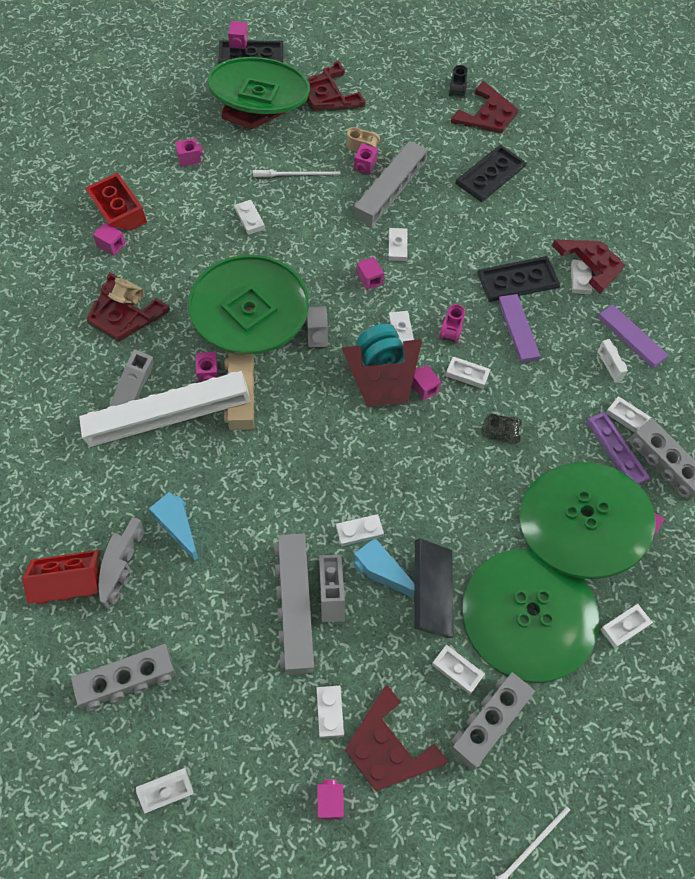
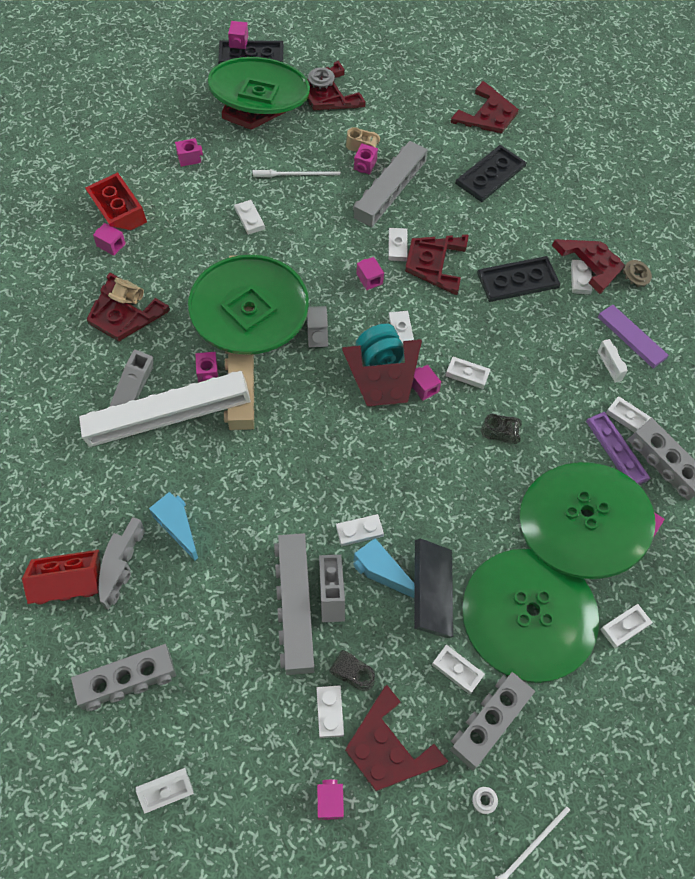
dark pink piece [439,304,465,344] -> none
black piece [449,65,468,97] -> none
medium lavender tile [498,294,540,363] -> none
none -> light grey gear [308,68,335,89]
none -> clear smoke piece [329,650,375,691]
none -> dark red wing [405,234,469,295]
none -> white plate [472,787,498,814]
none -> dark tan gear [623,260,652,287]

